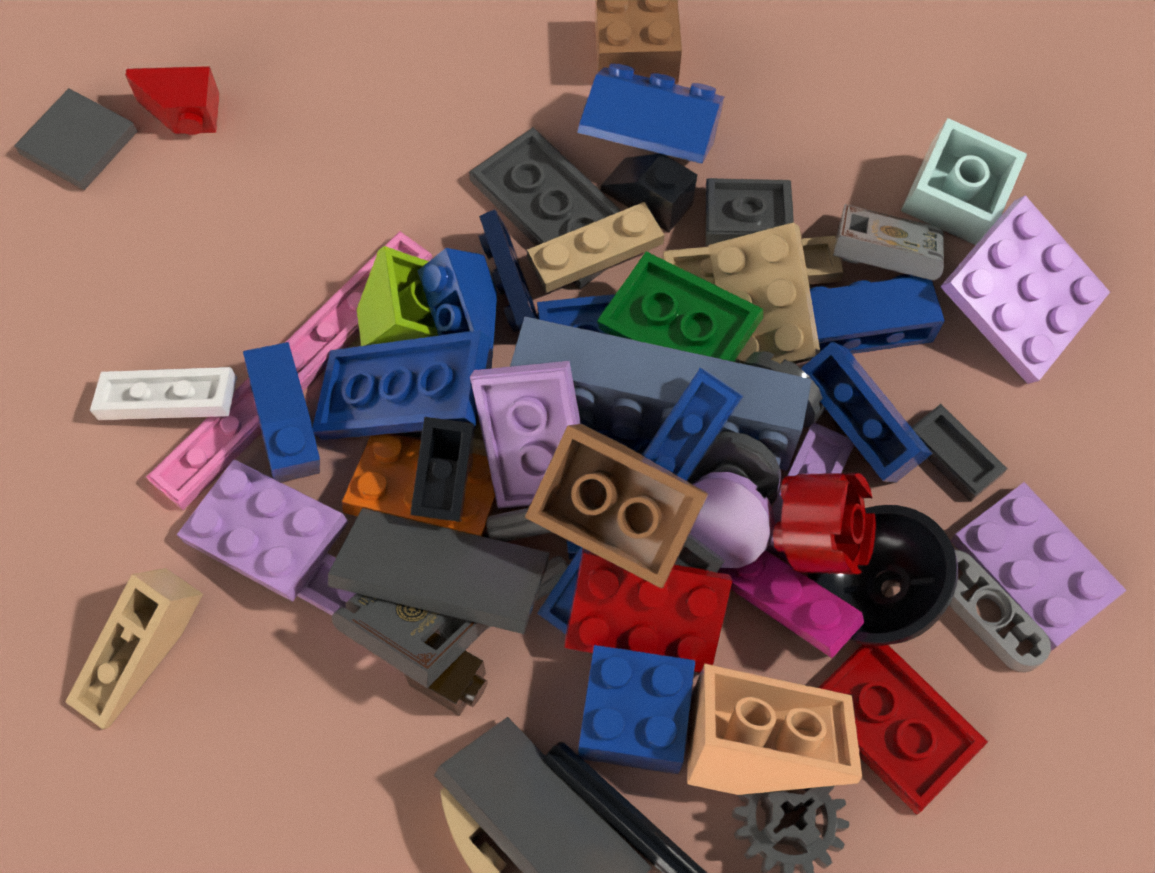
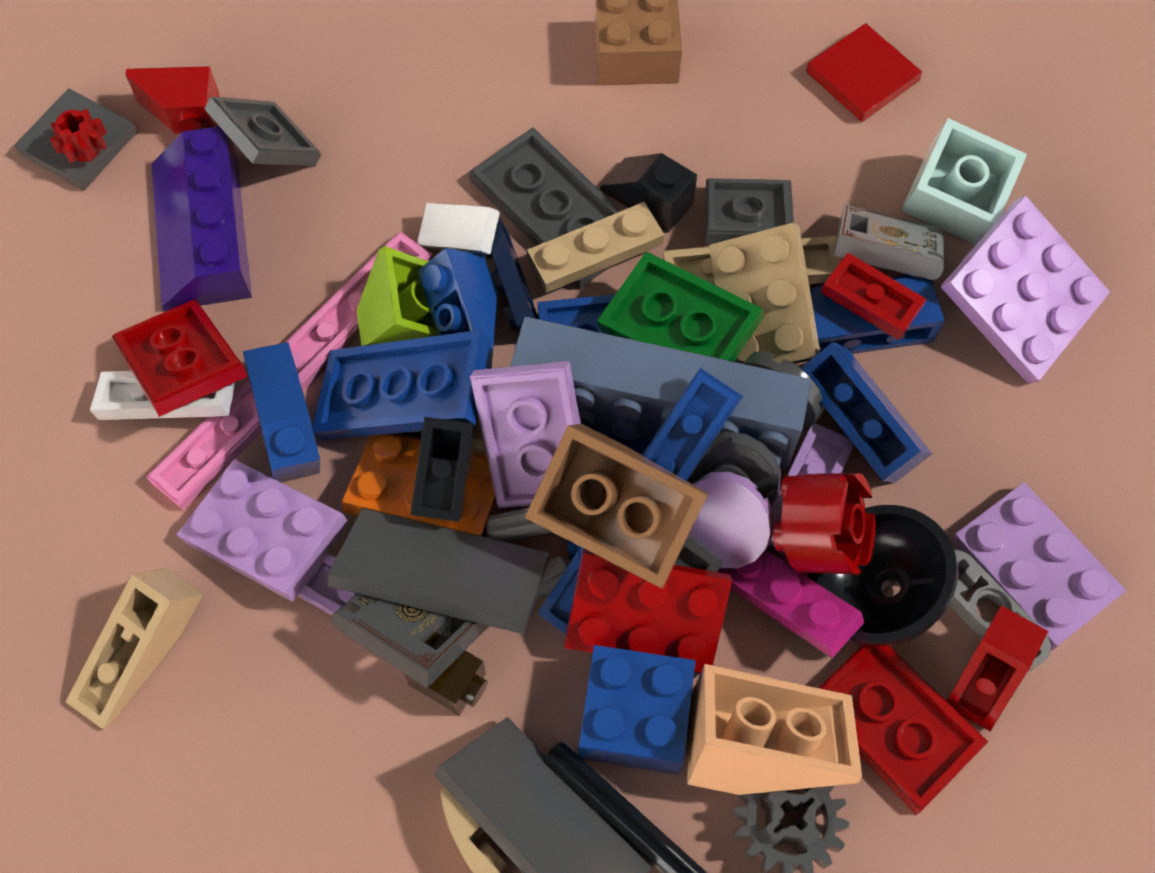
blue slope [577,64,725,164] -> none
dark grey tile [911,404,1008,502] -> none
none -> red gear [49,109,107,163]
none -> red tile [112,299,247,417]
none -> dark purple slope [151,126,252,312]
none -> dark grey tile [205,97,322,166]
none -> white tile [417,203,500,255]
none -> red tile [806,23,922,122]
none -> red plate [821,253,927,340]
none -> red slope [947,605,1049,731]

